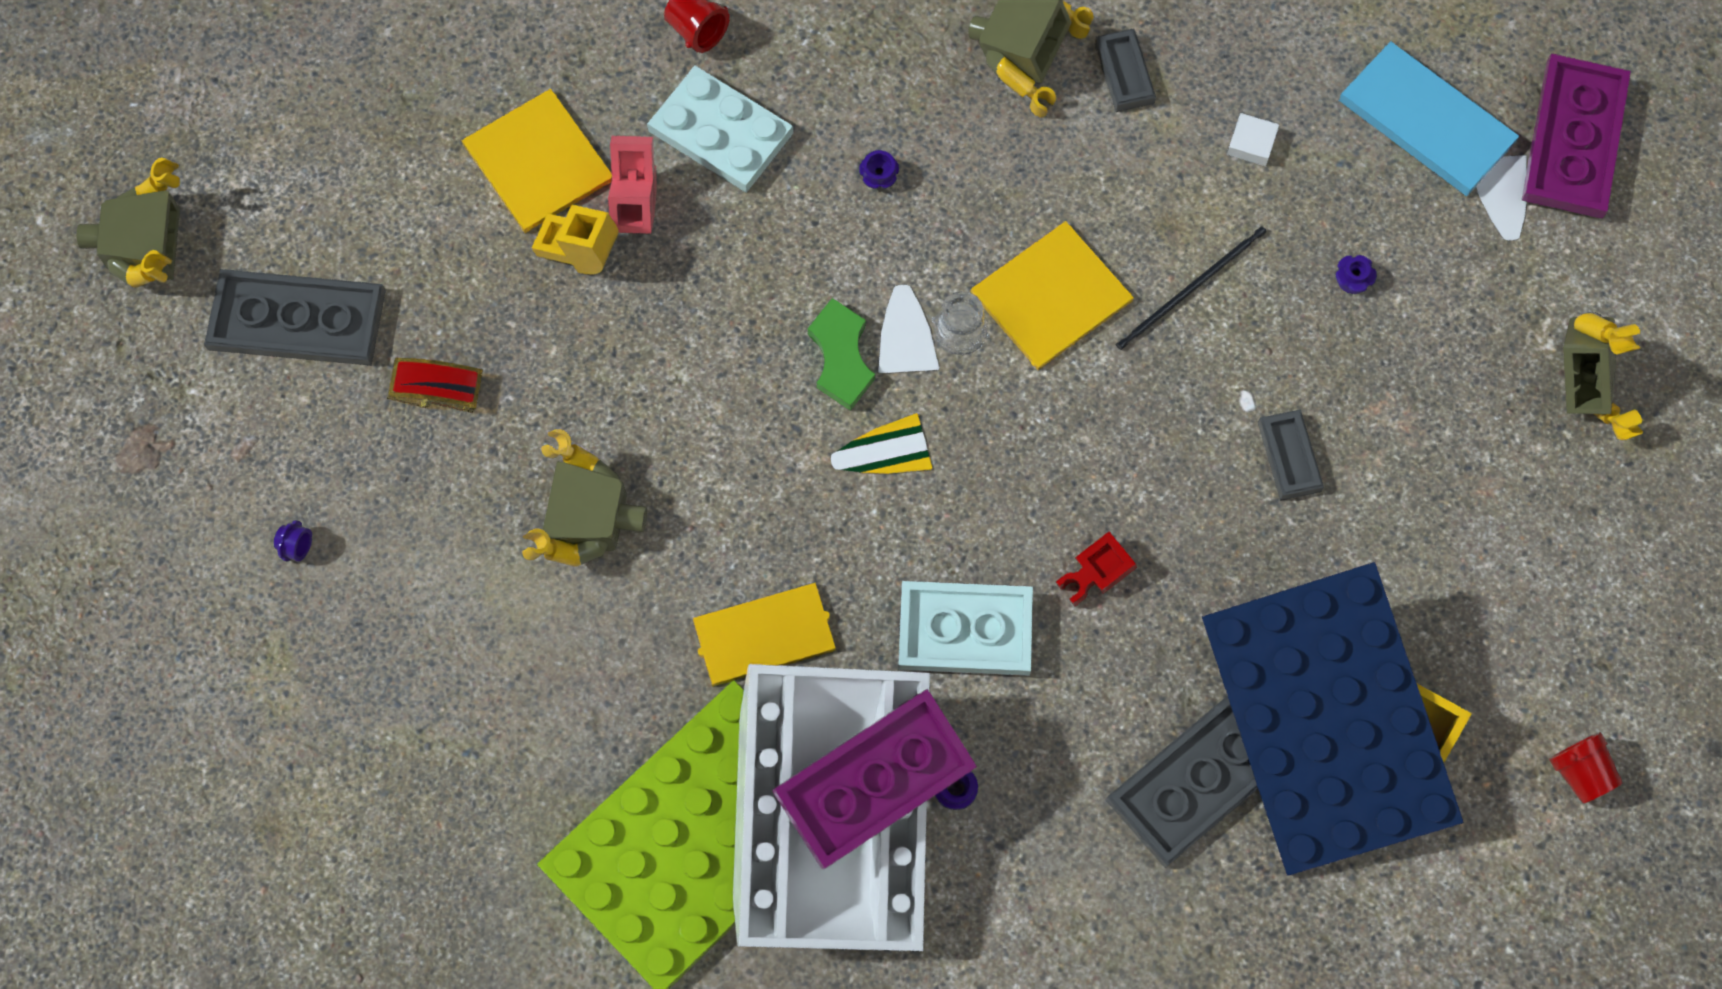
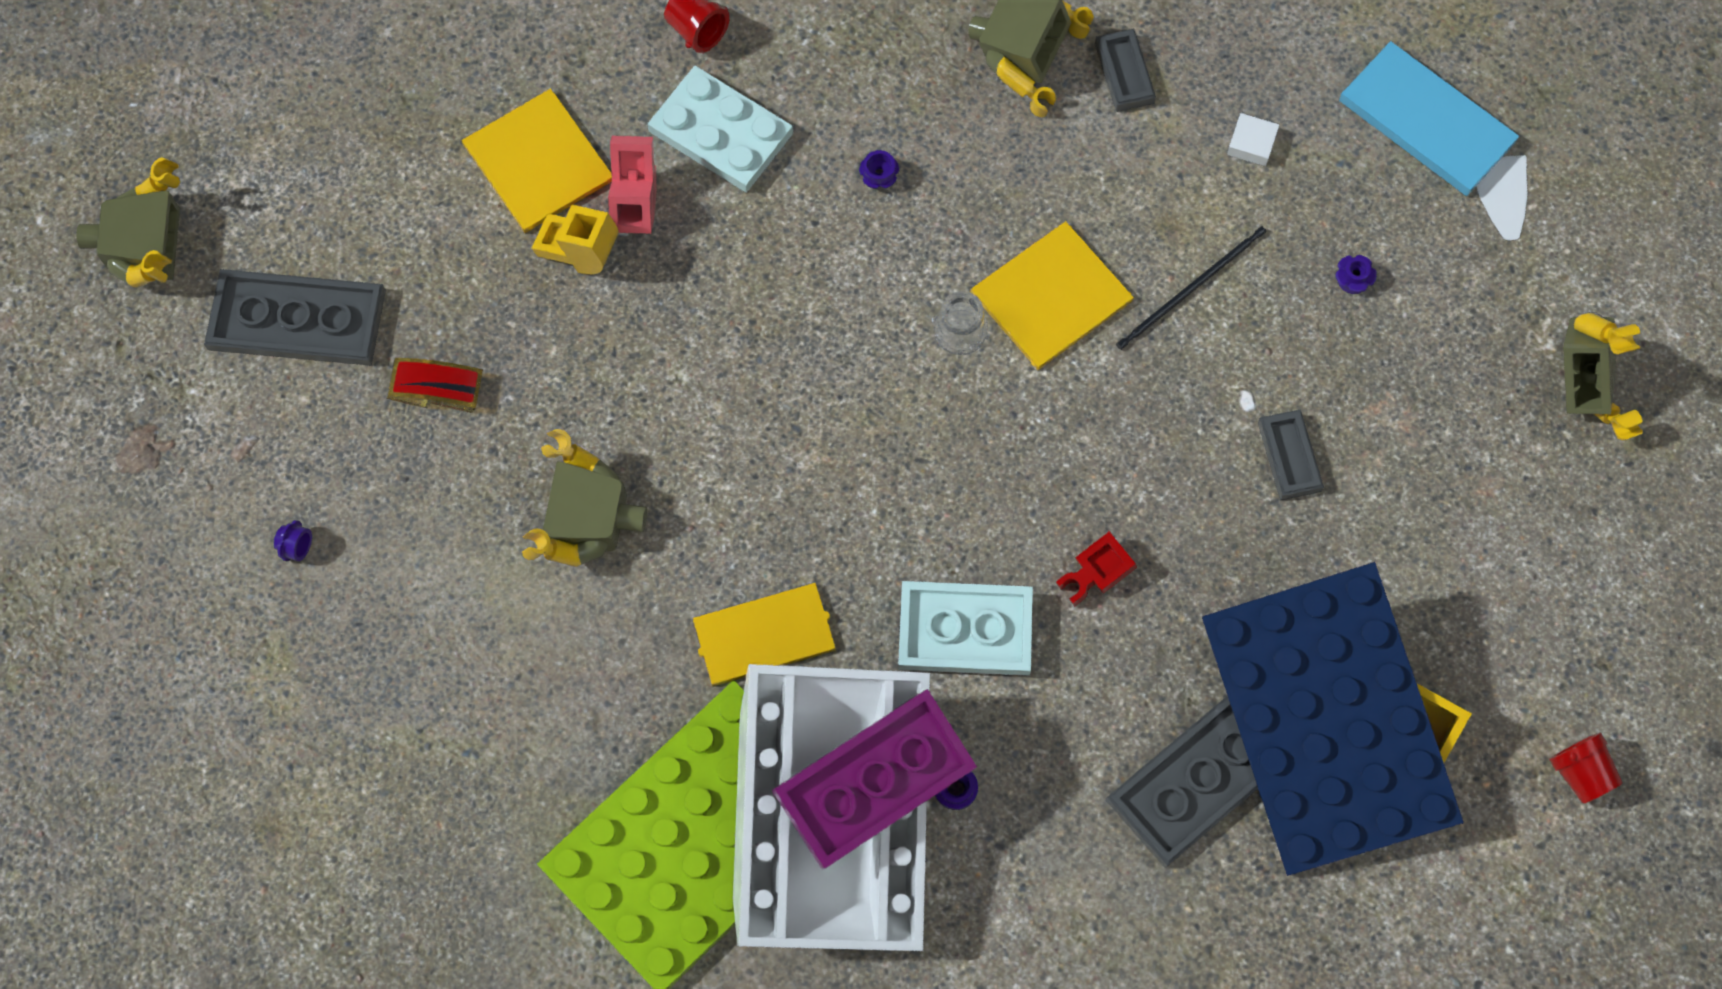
bright green tile [808,298,875,411] -> none
sticker [831,413,932,474] -> none
white sticker [878,285,940,373] -> none
magenta plate [1521,53,1631,219] -> none

